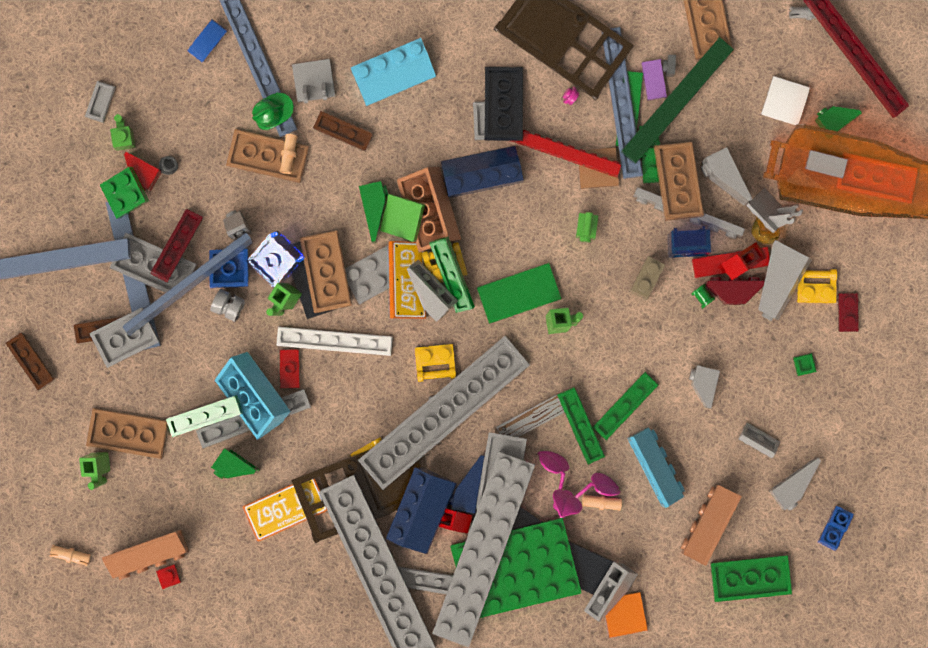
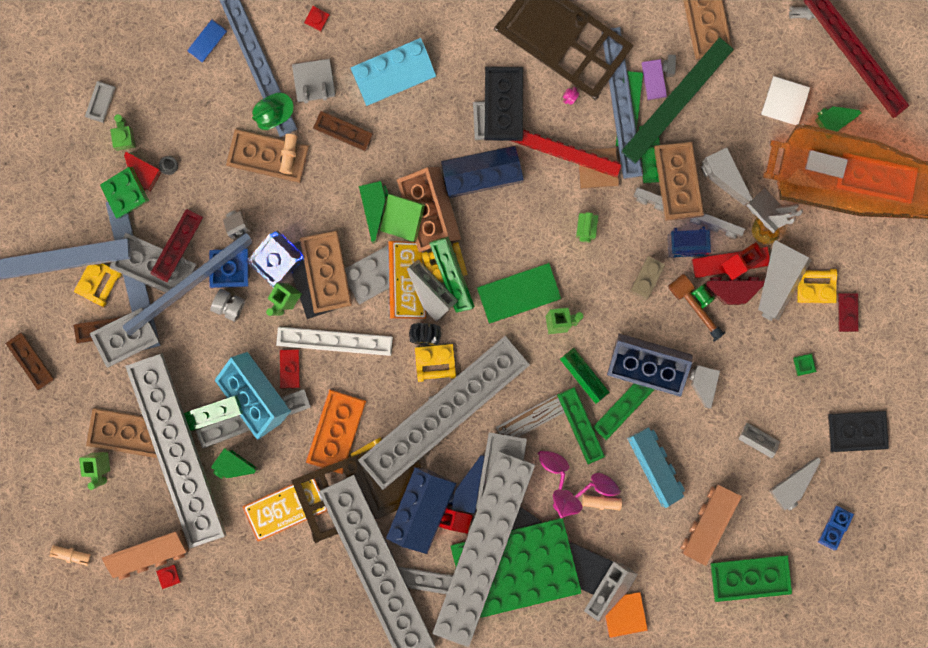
none -> yellow plate [74,263,122,307]
none -> light grey plate [125,353,227,548]
none -> red plate [304,6,330,32]
none -> orange tile [306,389,366,474]
none -> black gear [409,323,441,346]
none -> green plate [560,348,610,404]
none -> dark blue slope [607,333,692,397]
none -> dark orange piece [668,274,726,342]
none -> black tile [828,411,889,452]

